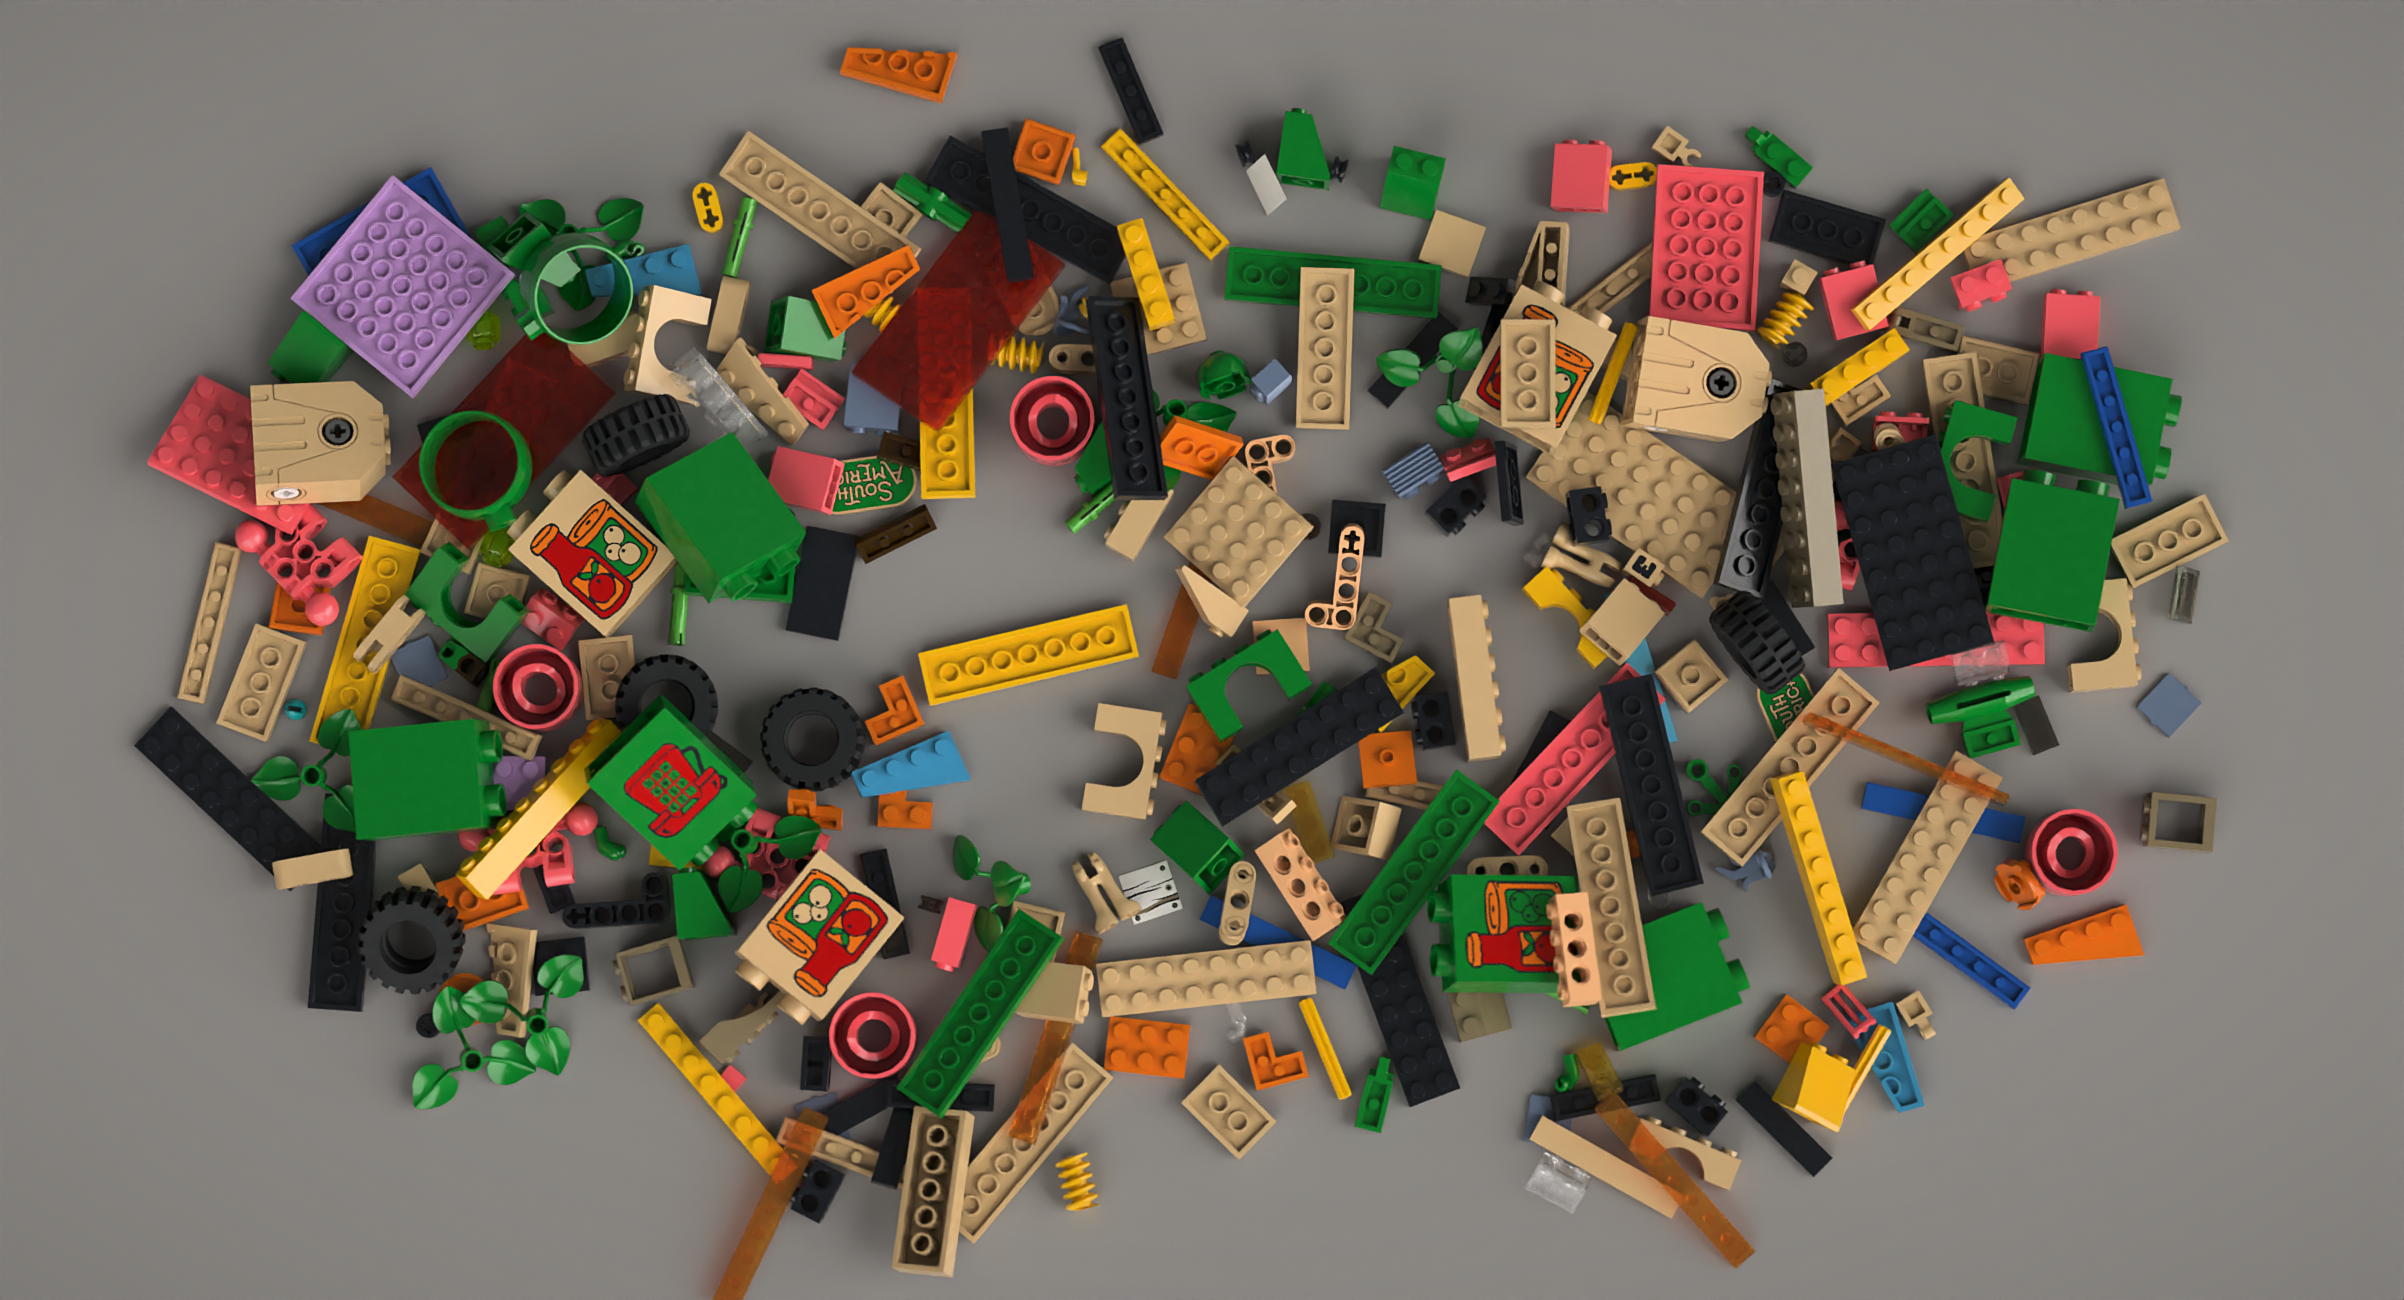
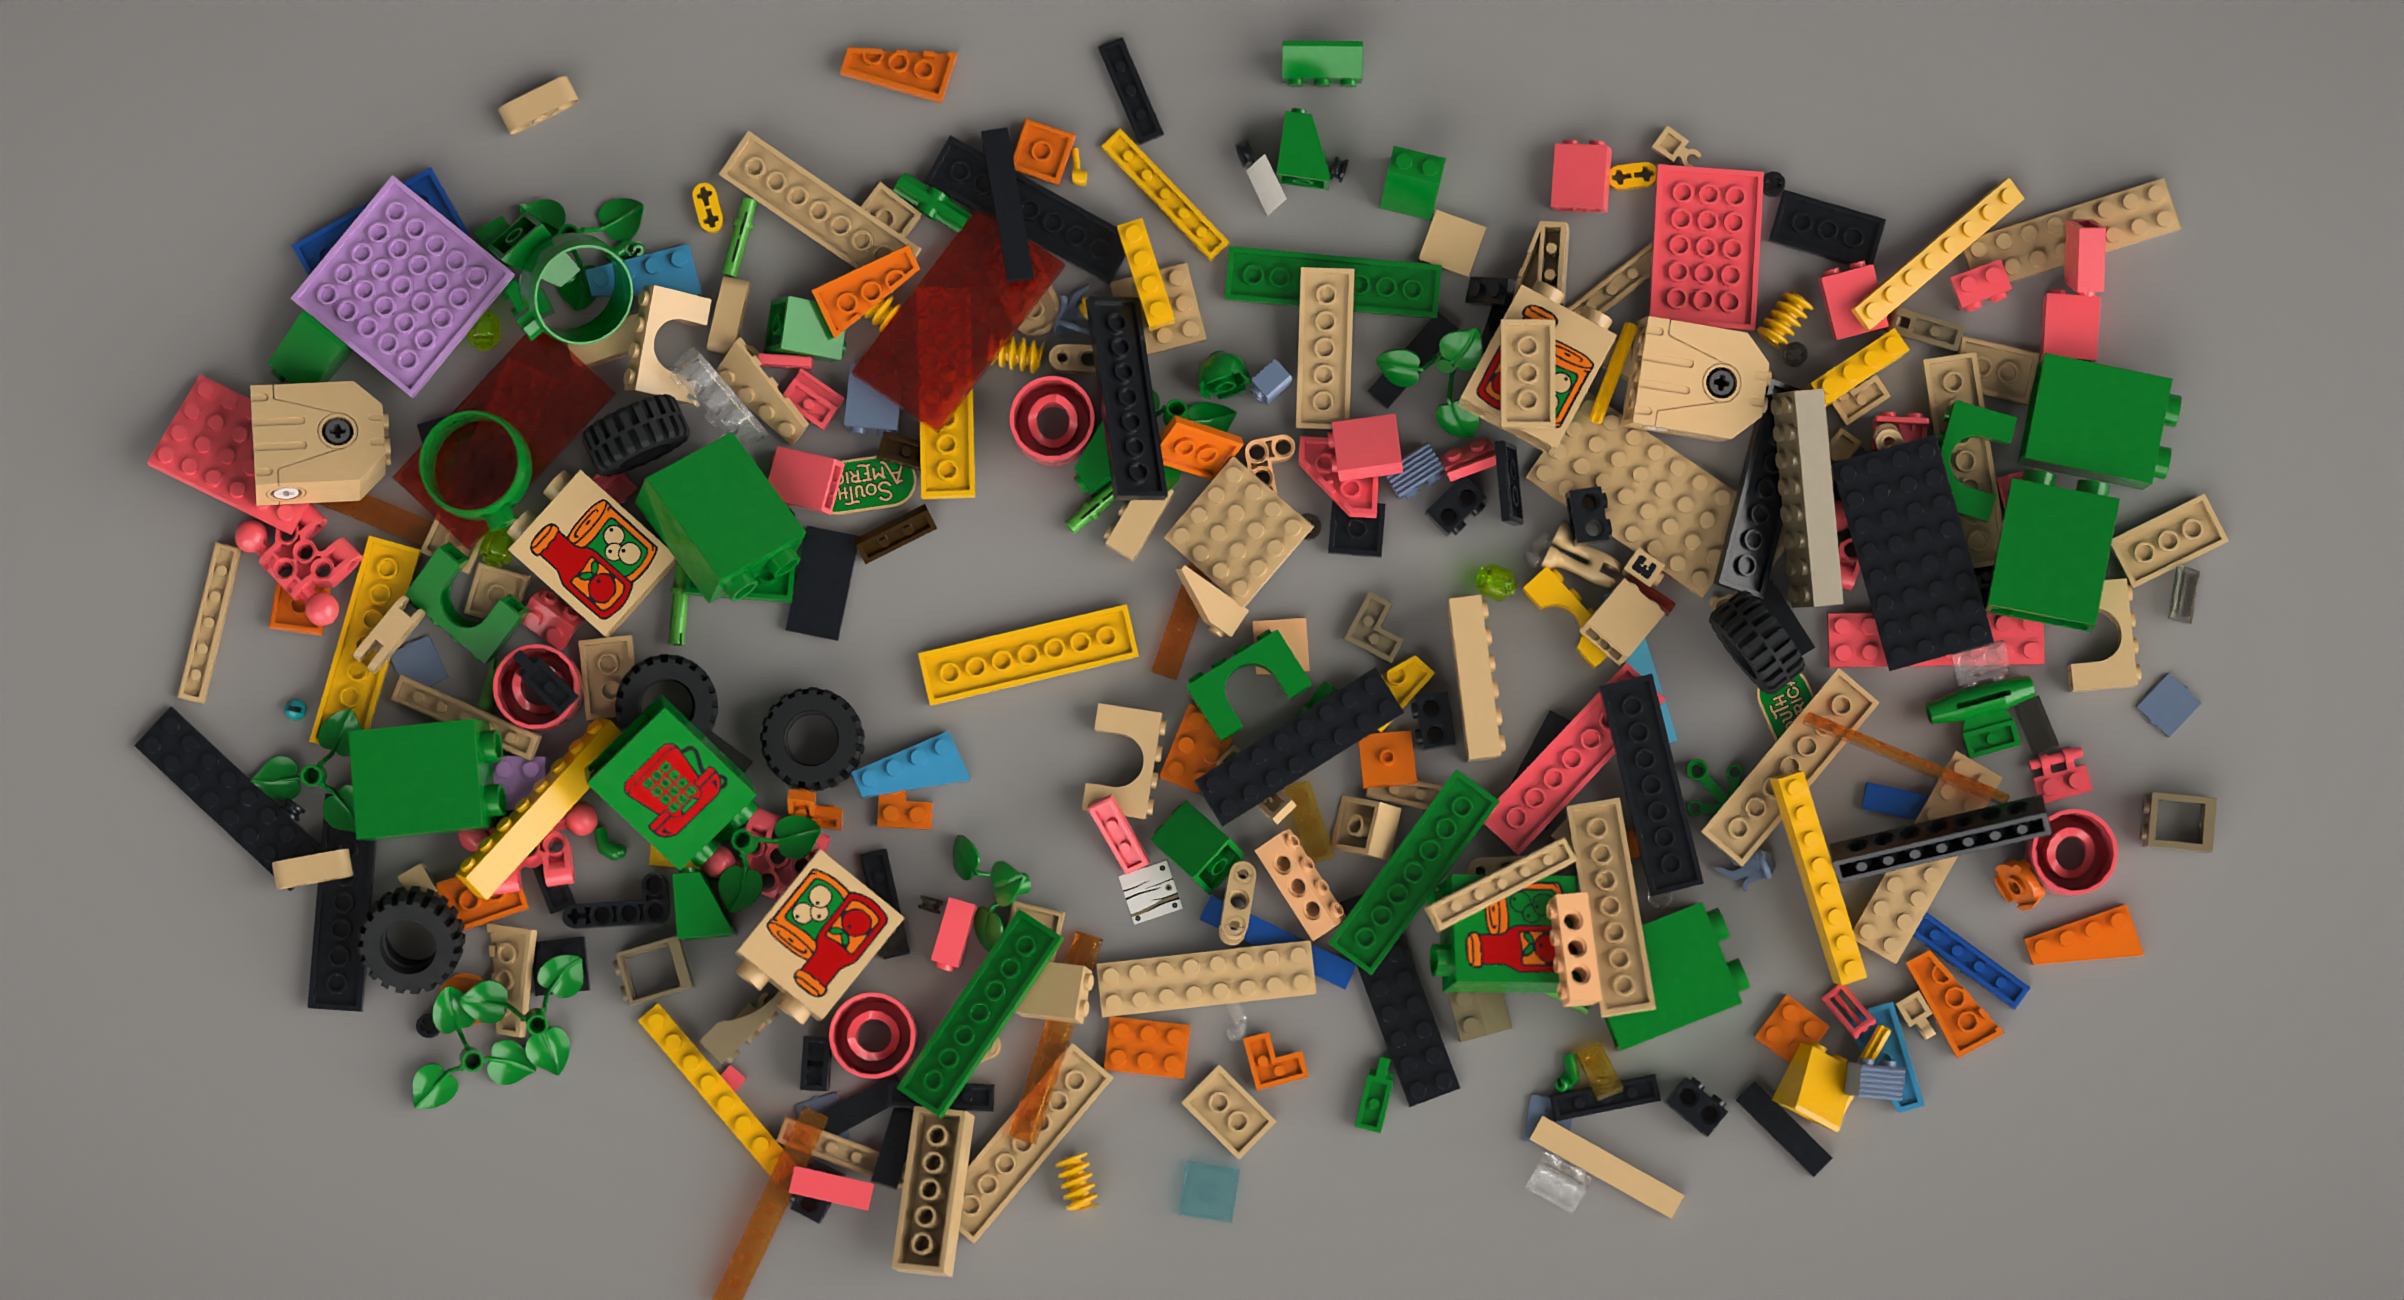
tan plate [216,623,307,743] -> none
leg [436,638,489,687] -> none
orange plate [865,675,925,746] -> none
tan piece [1072,852,1142,935] -> none
yellow axle [1299,997,1352,1100] -> none
light nougat beam [1305,523,1364,630] -> none
clear orange tile [1594,1091,1756,1269] -> none
tan arch [1627,1115,1742,1190] -> none
tan plate [1653,638,1728,714] -> none
green hinge [1744,126,1813,189] -> none
tan brick [1778,259,1818,297] -> none
green plate [1888,188,1954,254] -> none
blue tile [2080,346,2152,509] -> none
none -> black bush [278,797,306,822]
none -> tan beam [498,76,579,134]
none -> black hinge [512,650,579,716]
none -> coral tile [789,1166,875,1211]
none -> coral tile [1087,794,1150,875]
none -> clear light blue tile [1179,1161,1240,1223]
none -> green slope [1282,41,1363,88]
none -> coral plate [1298,436,1378,518]
none -> coral brick [1328,414,1403,481]
none -> tan tile [1424,837,1577,932]
none -> clear neon green head [1475,563,1517,602]
none -> black brick [1830,794,2052,884]
none -> sand blue brick [1844,1058,1906,1101]
none -> orange wing [1905,950,2005,1059]
none -> coral plate [2028,747,2093,803]
none -> coral brick [2064,219,2106,296]

